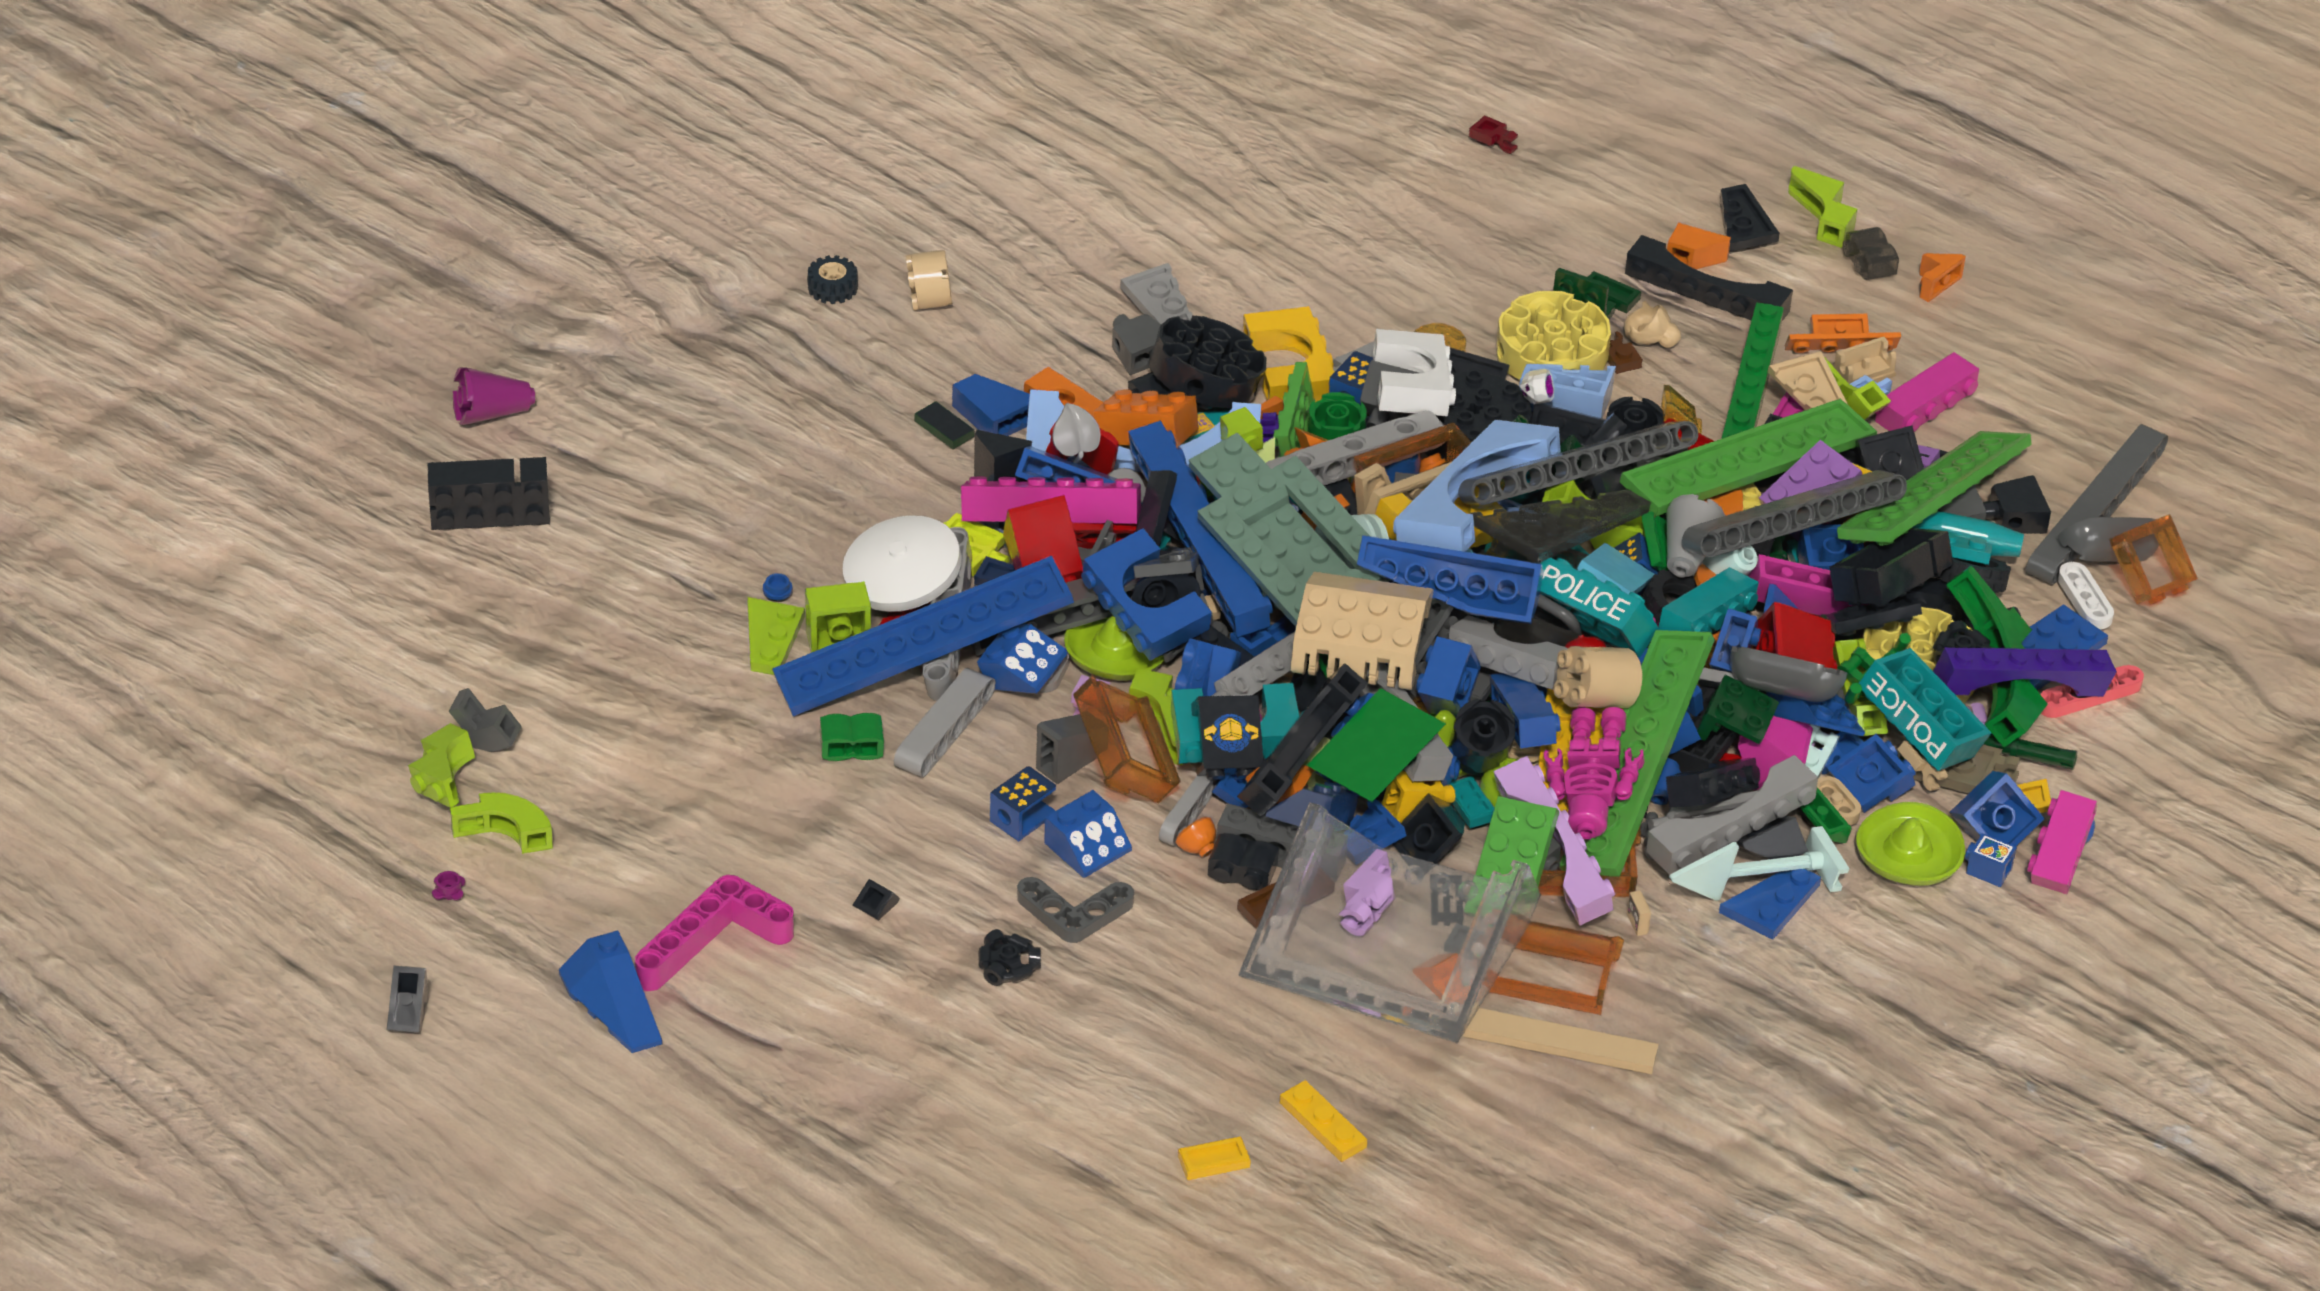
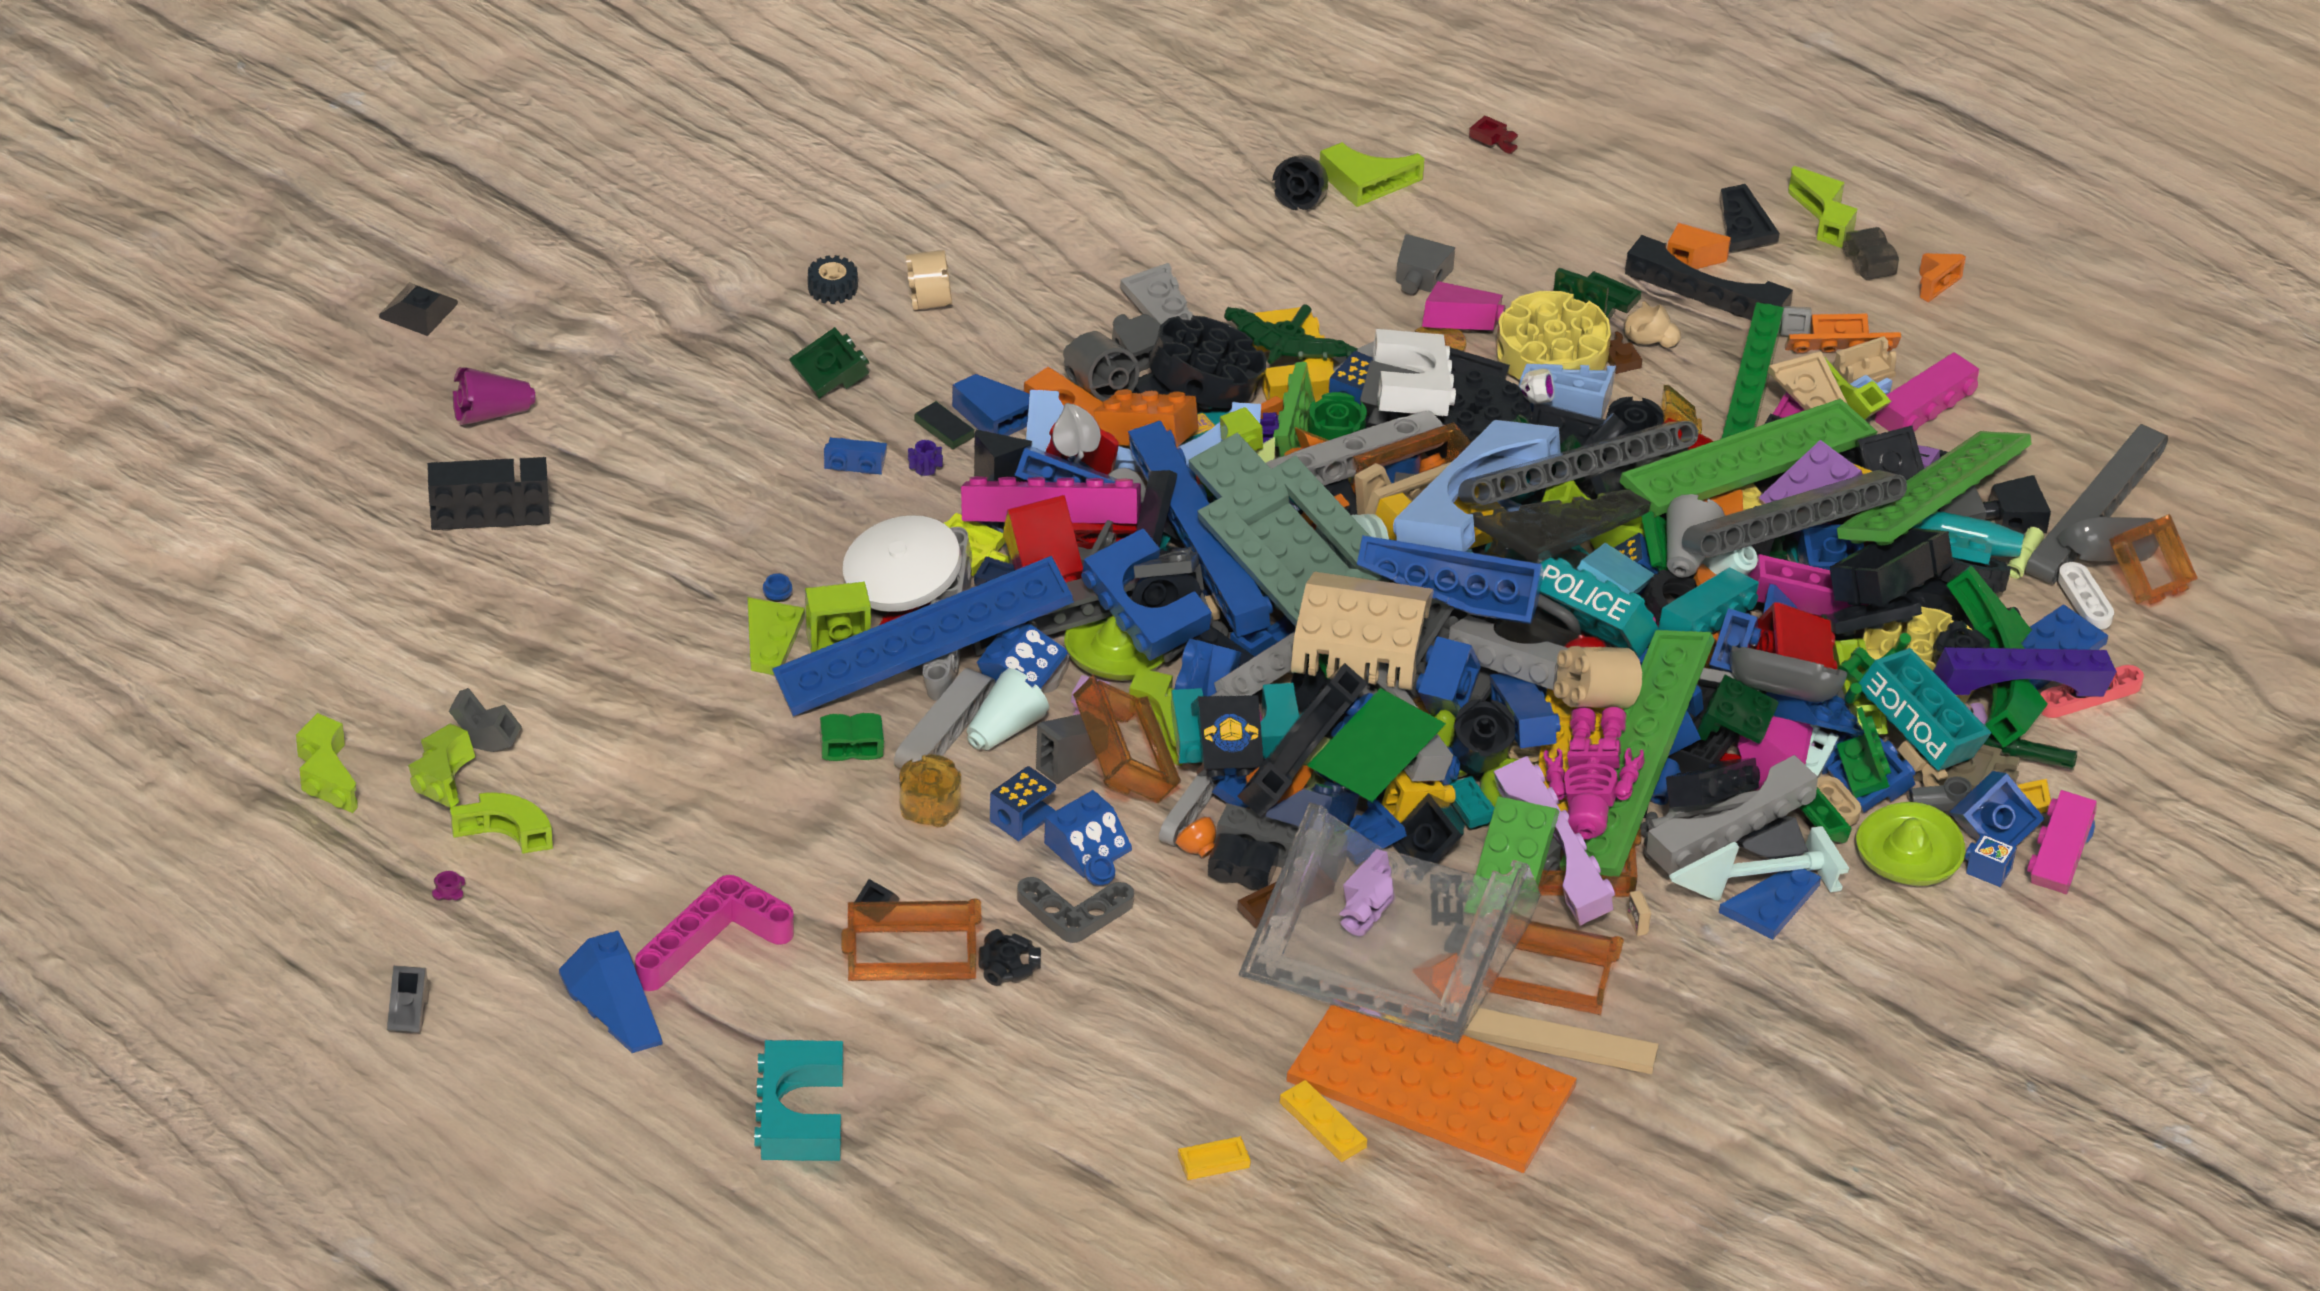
none -> lime arch [296,713,358,813]
none -> black slope [379,282,458,336]
none -> teal arch [754,1040,843,1161]
none -> dark green plate [789,327,870,398]
none -> blue bracket [824,437,887,475]
none -> clear orange piece [841,898,982,981]
none -> clear yellow brick [899,754,961,828]
none -> dark purple gear [908,440,943,476]
none -> light aqua cone [967,668,1049,750]
none -> dark grey cylinder [1063,331,1140,402]
none -> blue plate [1084,855,1115,886]
none -> dark green bar [1224,304,1358,364]
none -> black cylinder [1272,154,1328,210]
none -> orange plate [1287,989,1577,1173]
none -> lime arch [1319,142,1425,207]
none -> dark grey torso [1396,234,1456,294]
none -> dark pink slope [1422,281,1506,330]
none -> light grey tile [1780,306,1812,336]
none -> green bracket [1836,707,1891,798]
none -> dark grey piece [1908,776,1972,817]
none -> yellowish green pin [2007,527,2044,579]

